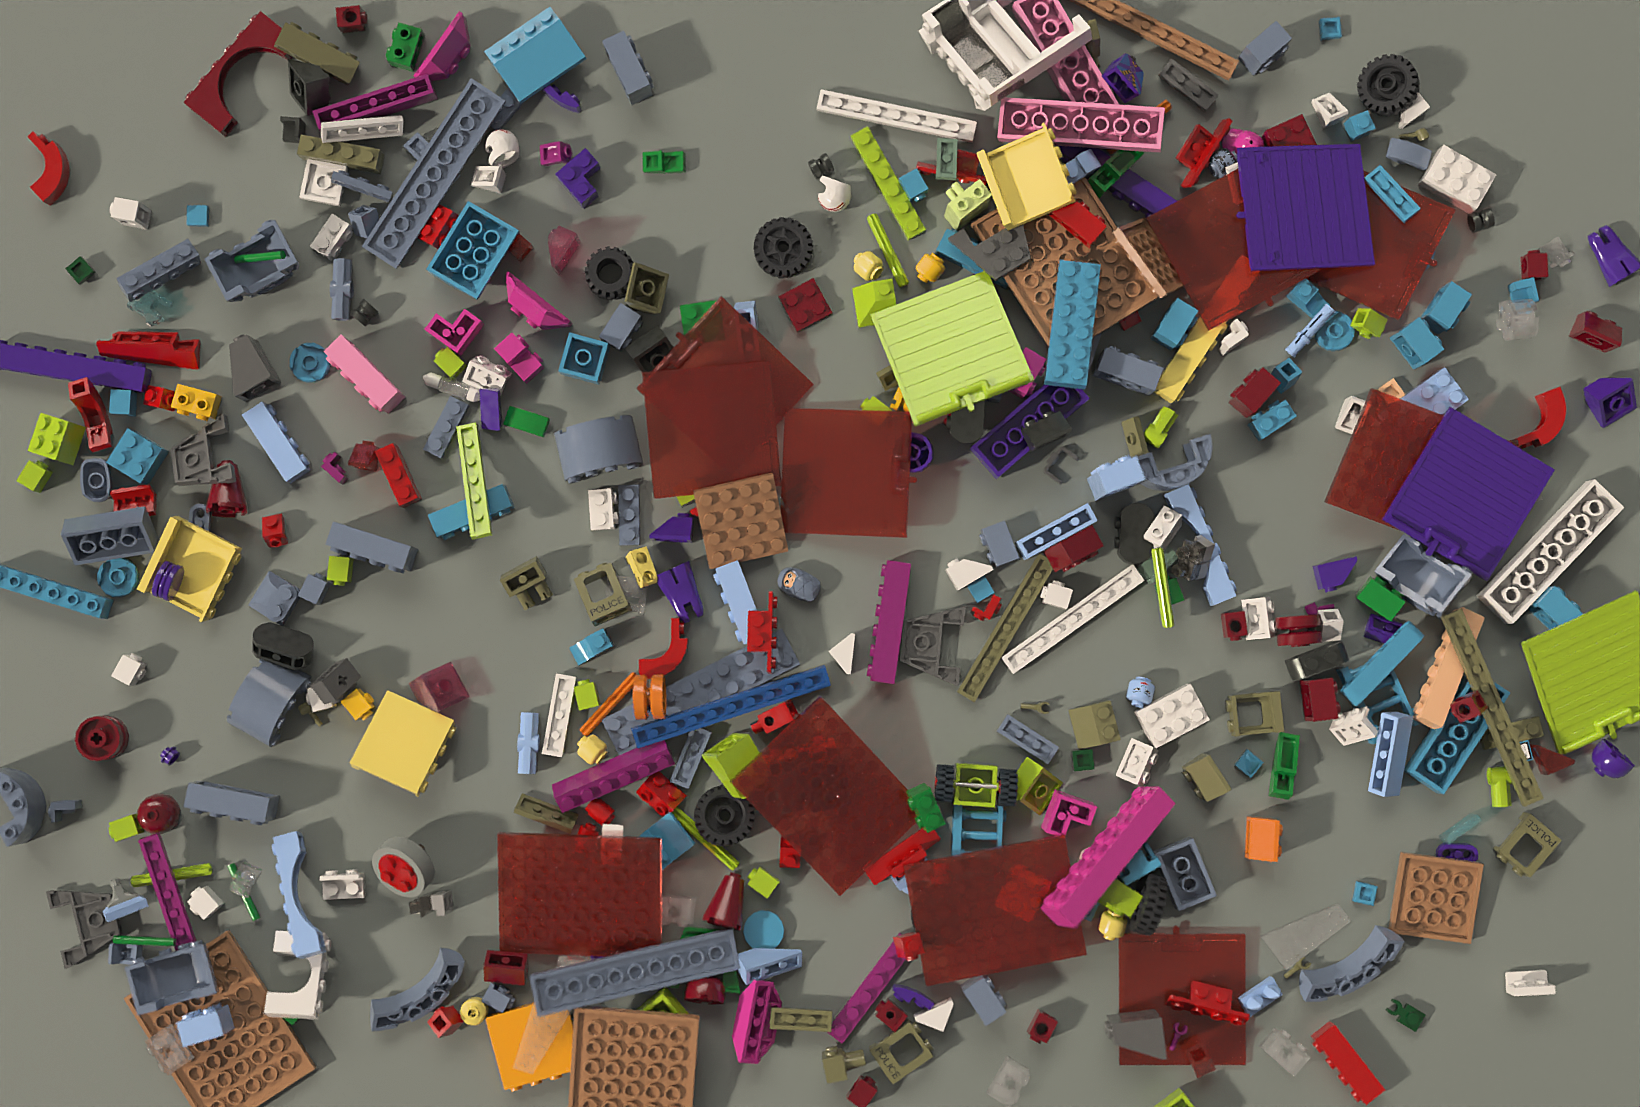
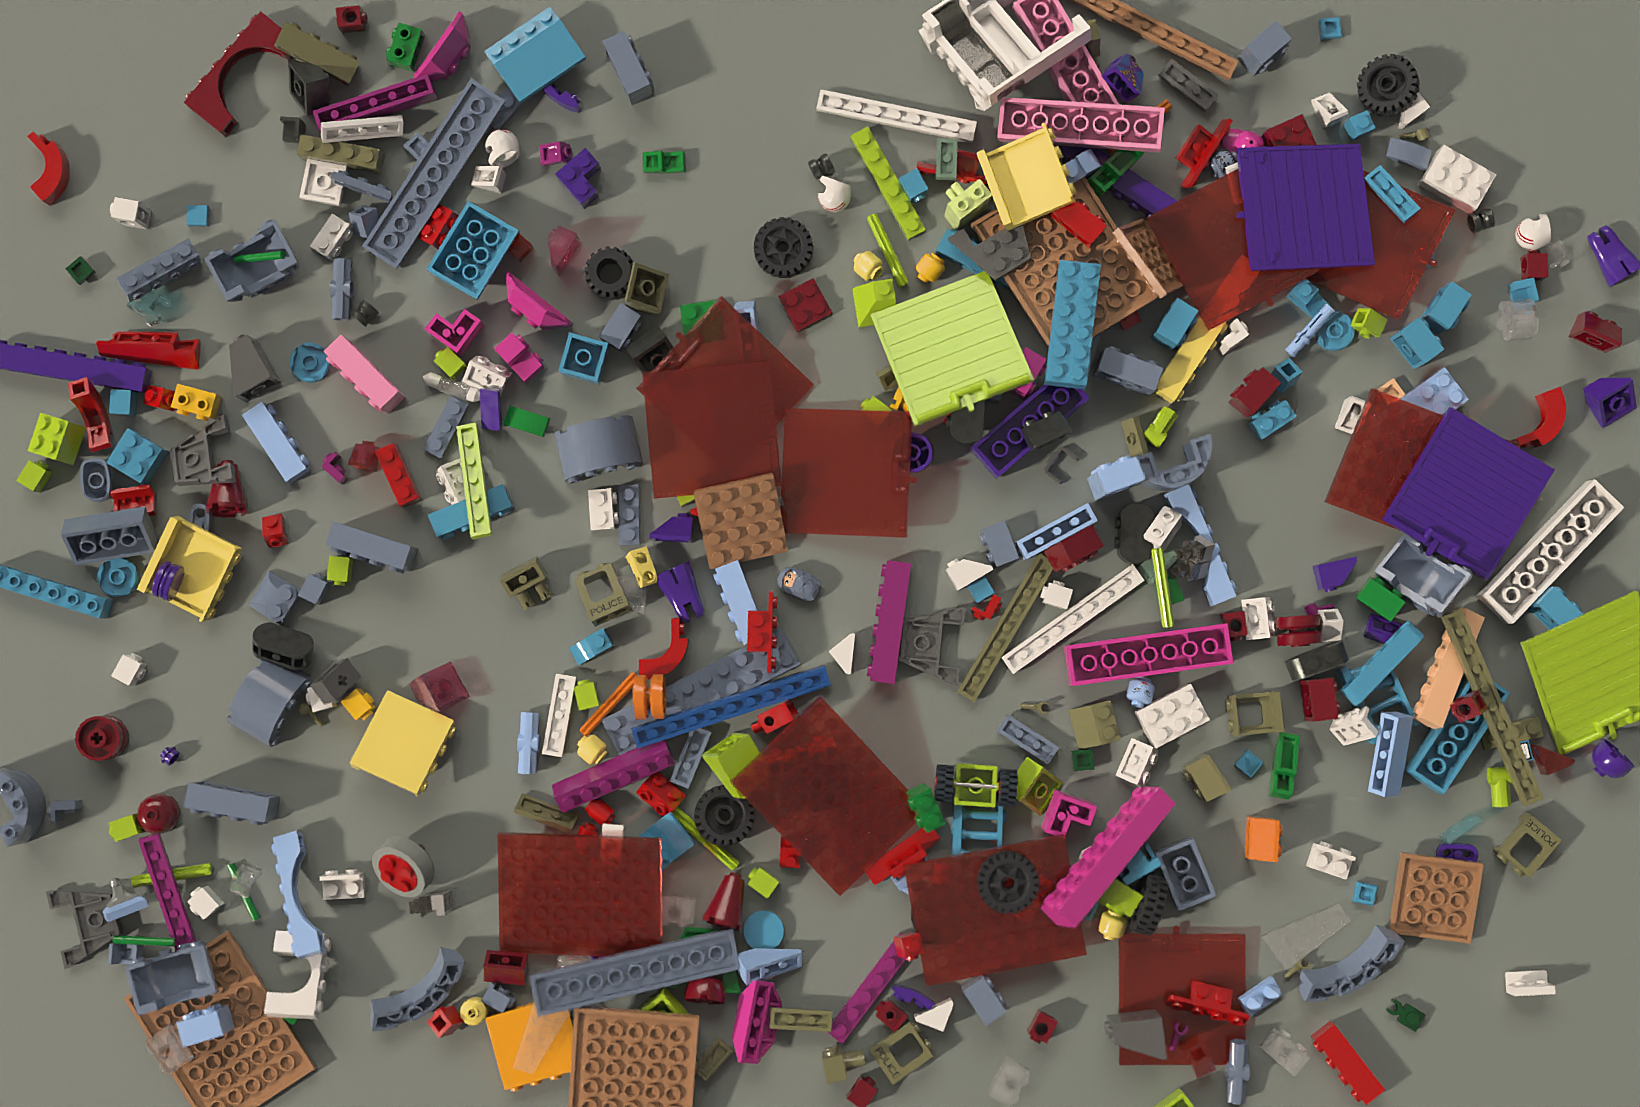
none -> white bracket [436,458,466,505]
none -> olive plate [695,1036,734,1082]
none -> black wheel [977,850,1039,914]
none -> dark pink brick [1063,623,1233,686]
none -> sand blue piece [1225,1039,1250,1105]
none -> white bracket [1306,841,1357,880]
none -> white helmet [1515,214,1551,250]

